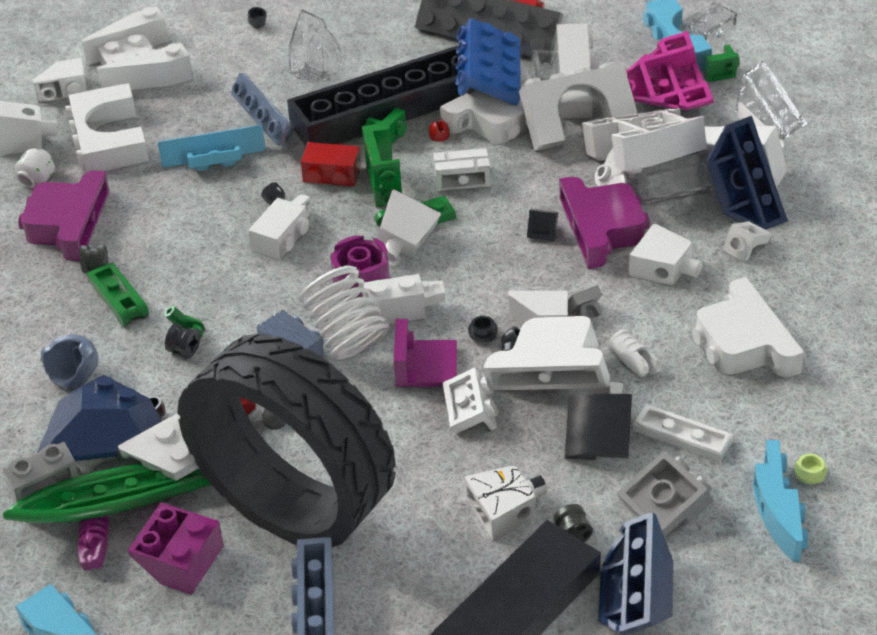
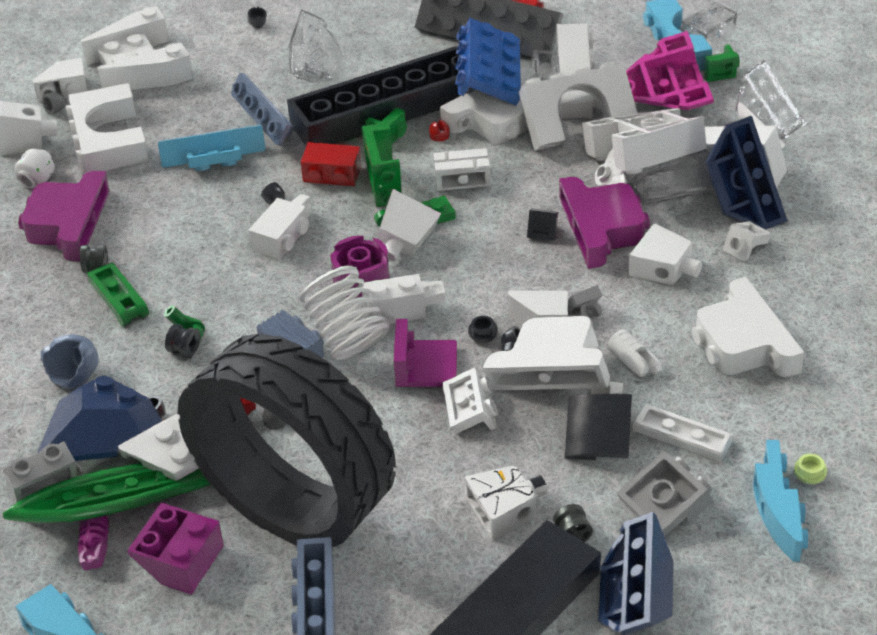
none -> dark grey hinge [42,93,65,114]

